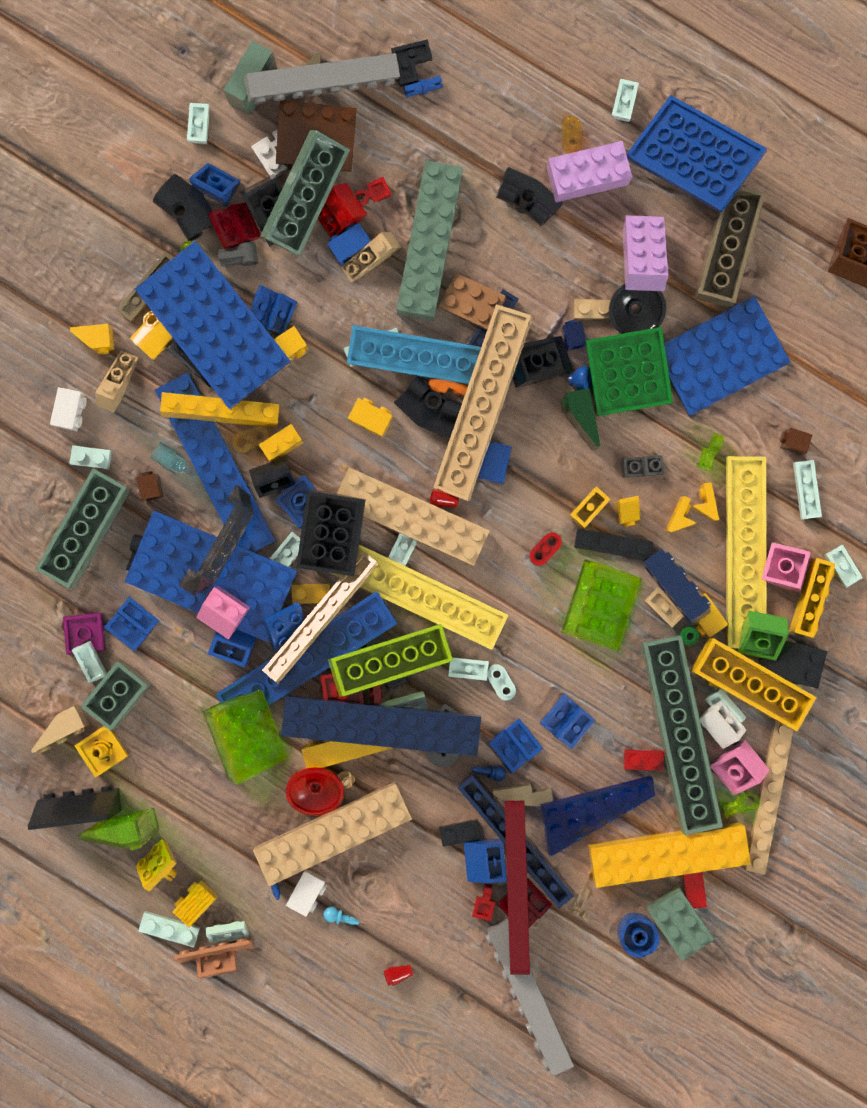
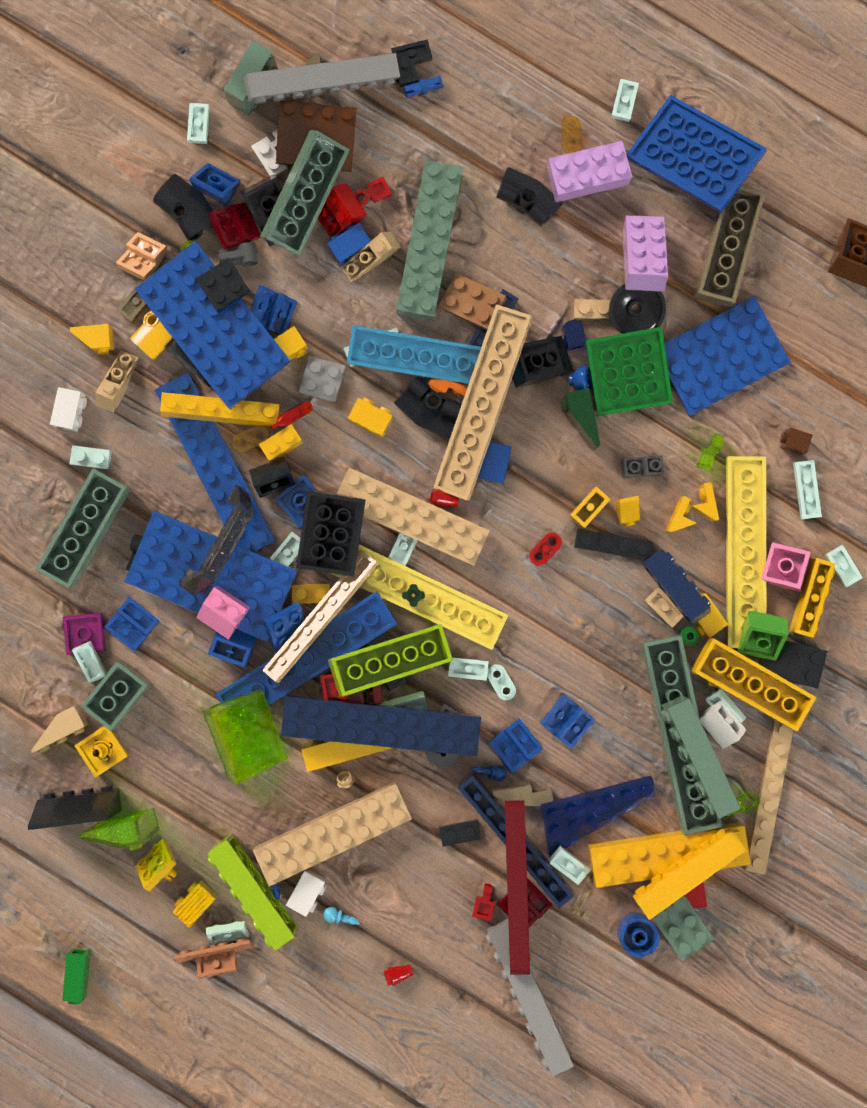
reddish brown brick [136,471,164,502] -> none
light aqua plate [139,911,201,948] -> none
clear light blue brick [150,442,186,474] -> none
red dish [286,767,344,816] -> none
blue slope [464,838,507,884] -> none
clear neon green slope [561,559,642,651] -> none
red plate [624,749,664,771] -> none
bright pink slope [710,740,770,796] -> none
none -> green brick [62,949,91,1005]
none -> light nougat slope [116,232,167,281]
none -> black plate [196,258,251,312]
none -> lime brick [207,833,299,951]
none -> red piece [271,401,313,428]
none -> light grey plate [299,356,346,403]
none -> dark green plate [402,584,425,607]
none -> light aqua plate [548,846,591,885]
none -> yellow brick [633,828,746,920]
none -> sand green brick [660,696,741,819]

